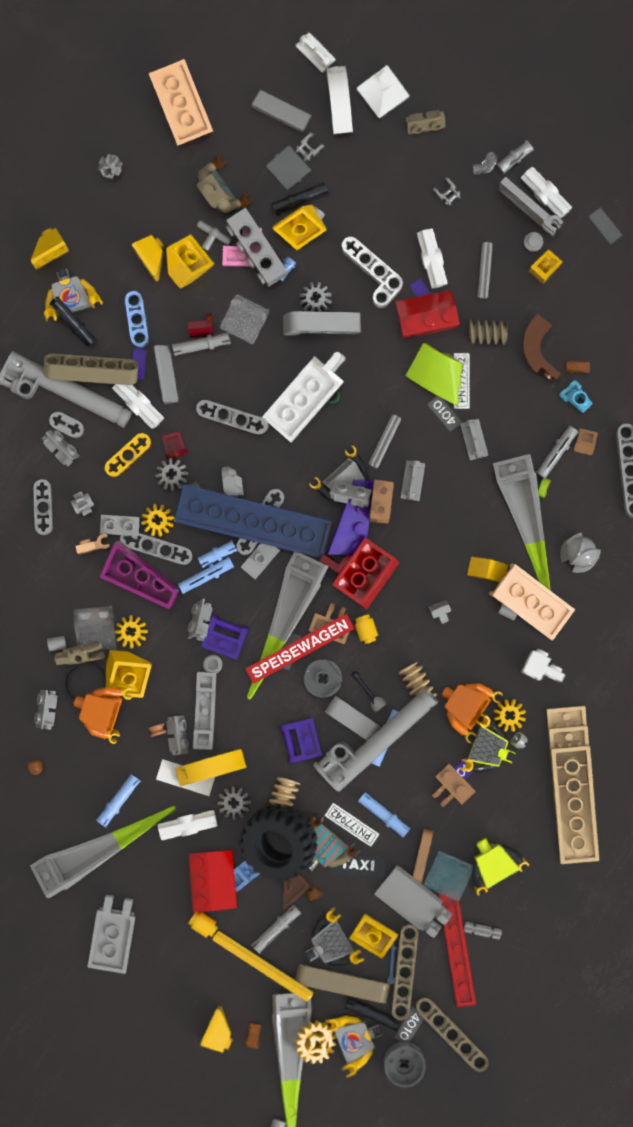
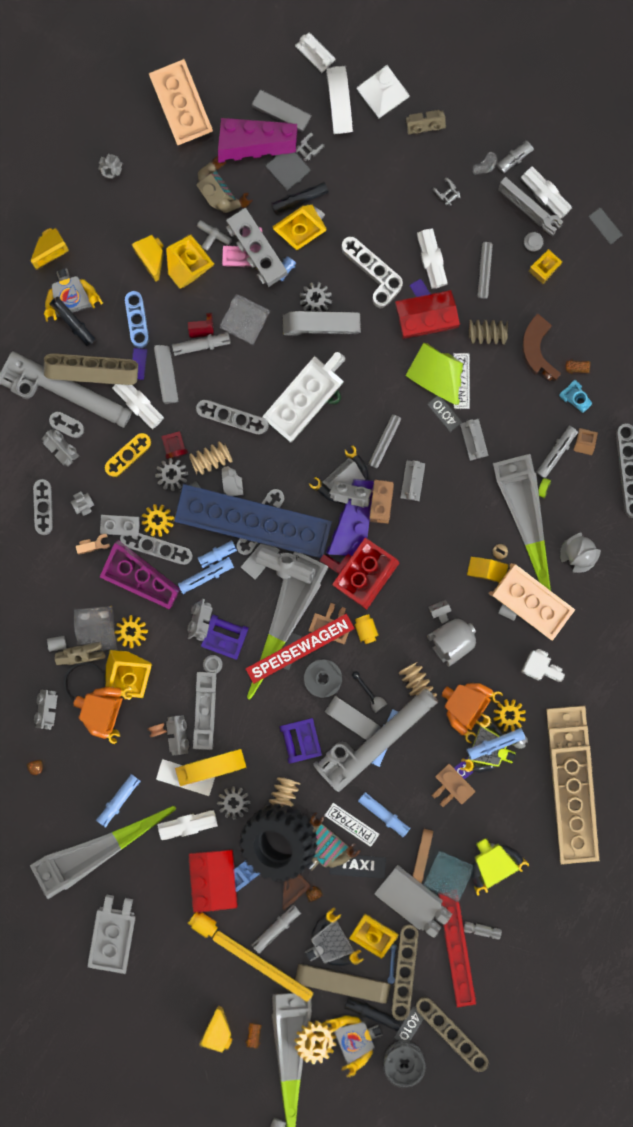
none -> tan piece [189,441,232,475]
none -> magenta wedge [218,118,297,163]
none -> light grey piece [256,547,316,584]
none -> light grey cylinder [427,619,476,667]
none -> light blue pin [467,728,525,761]
none -> tan hinge [492,544,508,560]

